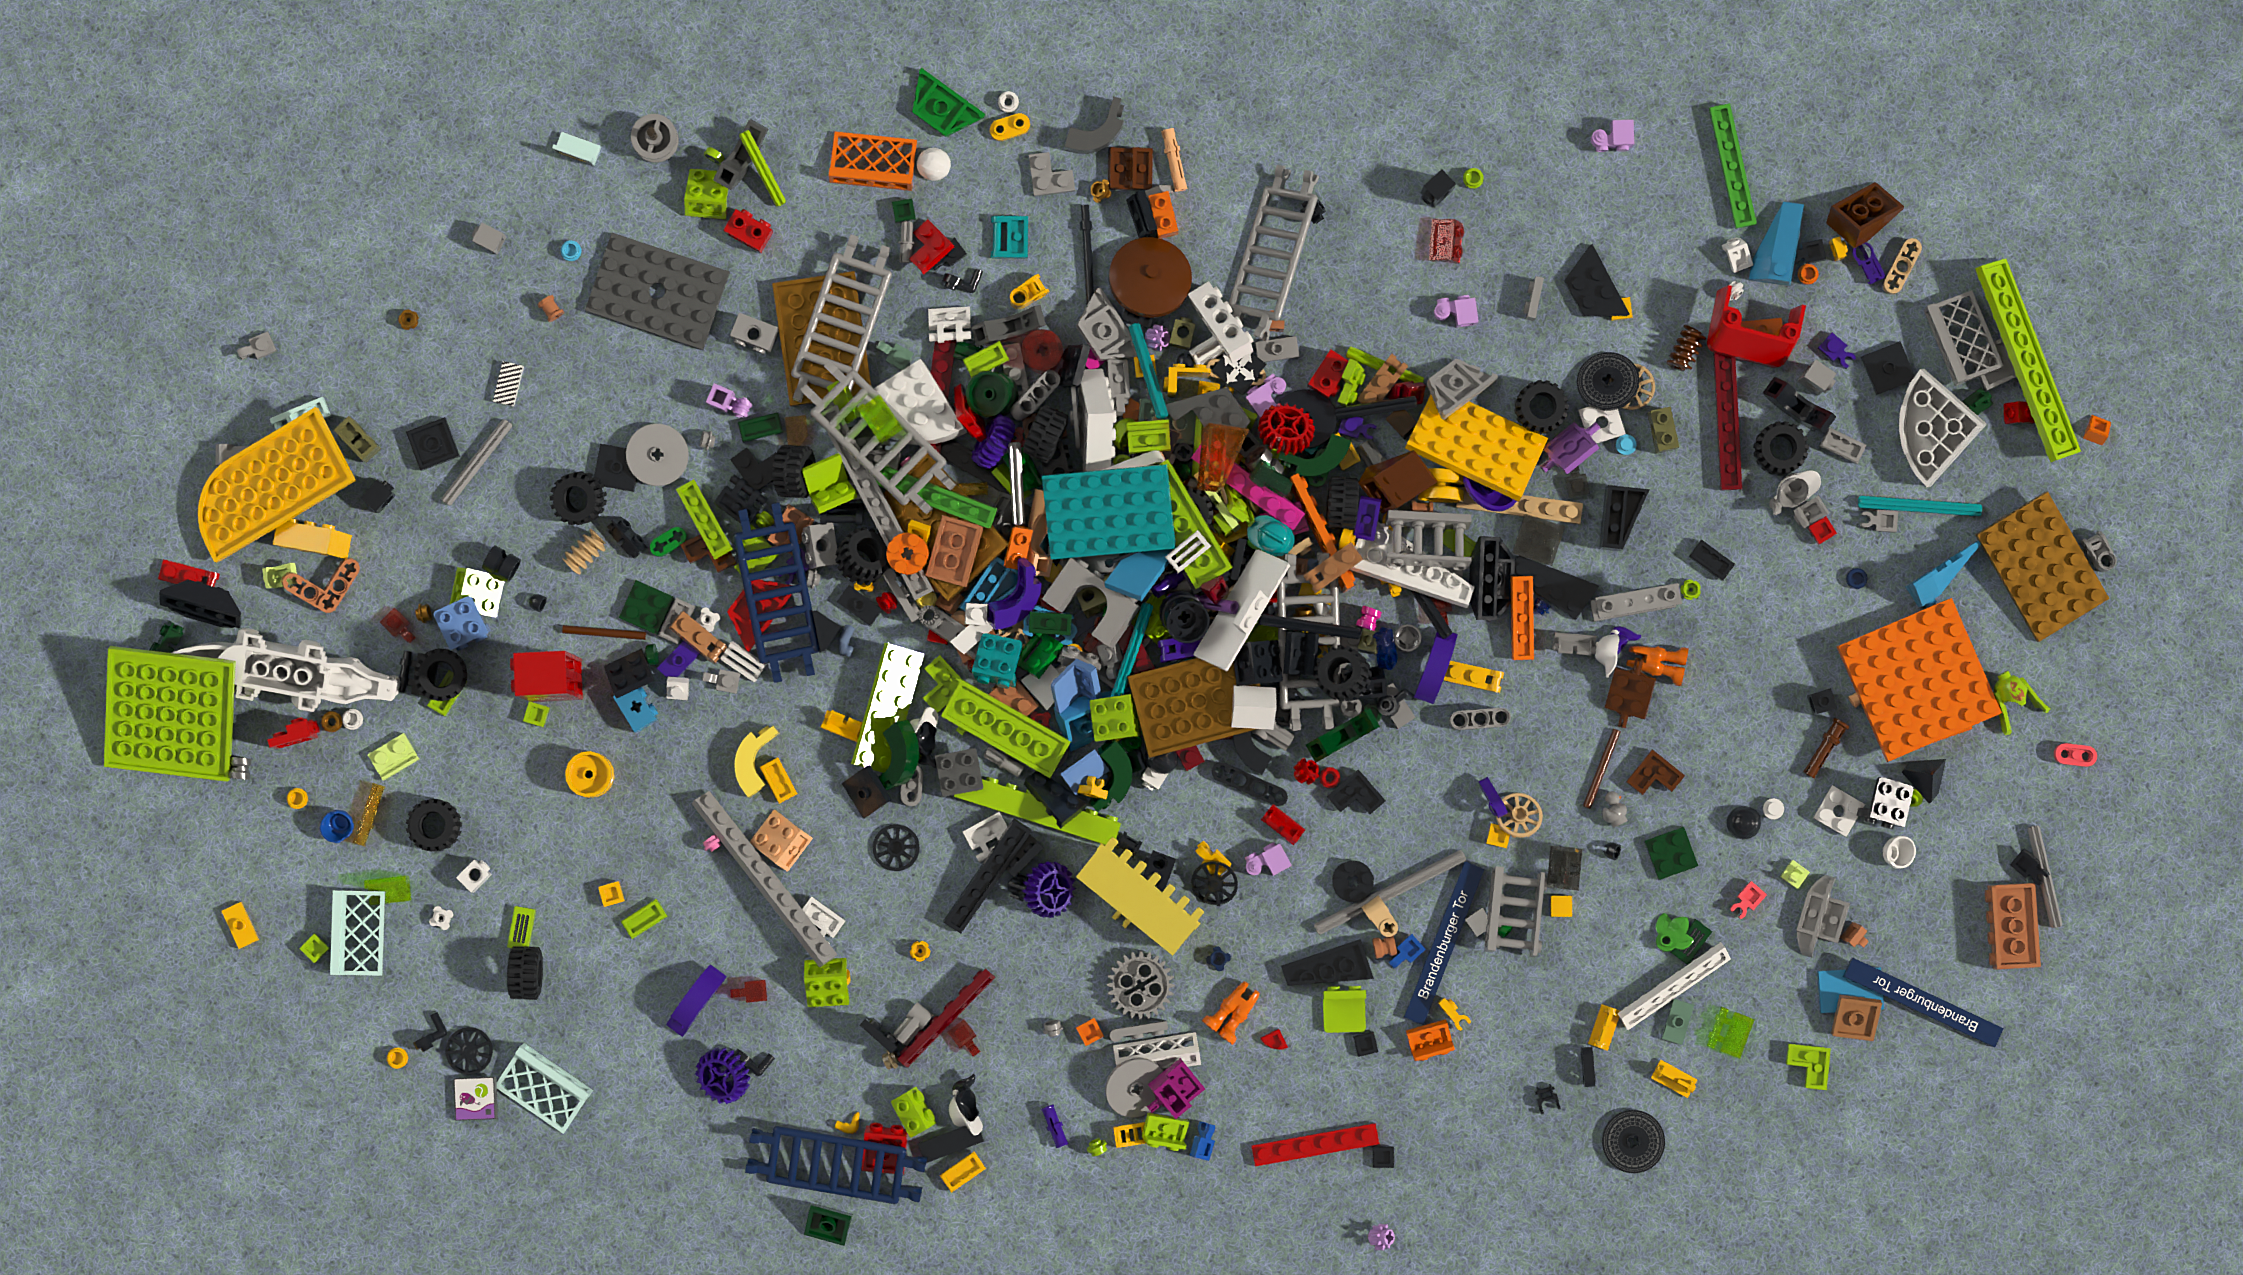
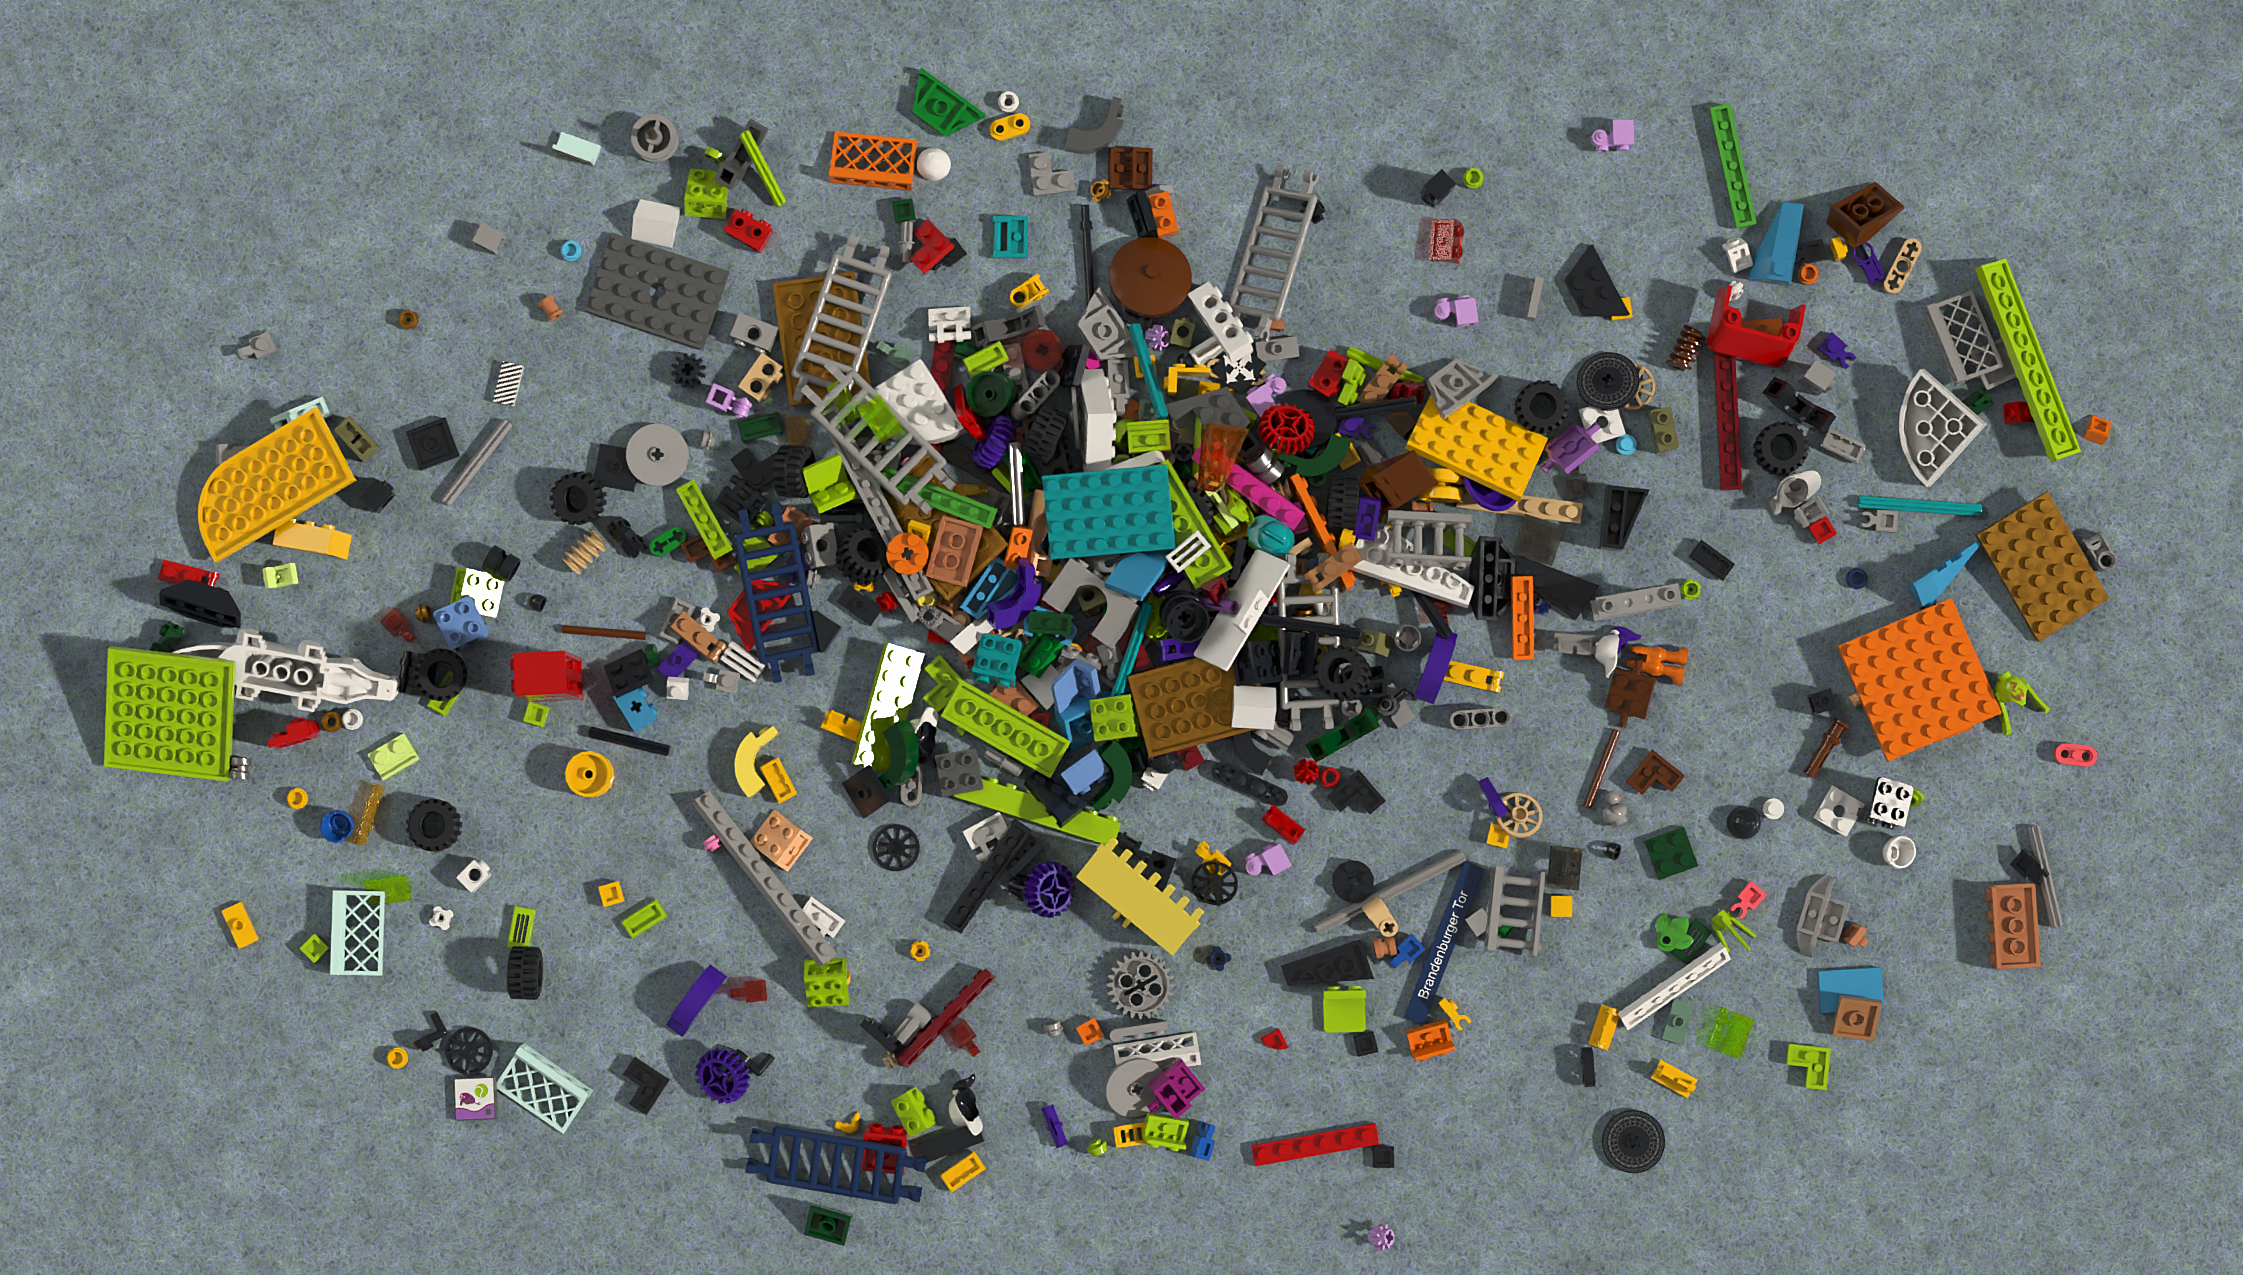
nougat beam [281,558,360,613] -> none
dark green plate [619,580,674,635] -> none
sand blue arm [839,625,855,657] -> none
black plate [942,269,983,293] -> none
white plate [964,603,987,625] -> none
yellow tile [1078,776,1108,799] -> none
light nougat pin [1161,128,1188,192] -> none
orange piece [1202,981,1260,1045] -> none
clear green piece [1249,459,1293,497] -> none
dark pink wheel [1356,606,1382,631] -> none
clear blue piece [1373,627,1397,670] -> none
black piece [1535,1084,1561,1115] -> none
yellowish green tile [1780,860,1810,889] -> none
dark blue tile [1843,958,2004,1047] -> none
black plate [1861,341,1915,395] -> none
black slope [1902,759,1946,803] -> none
none -> black axle [588,727,670,756]
none -> black plate [623,1056,670,1115]
none -> white slope [631,199,681,248]
none -> black gear [671,353,706,388]
none -> tan brick [738,353,784,403]
none -> lime plant [1711,909,1756,953]

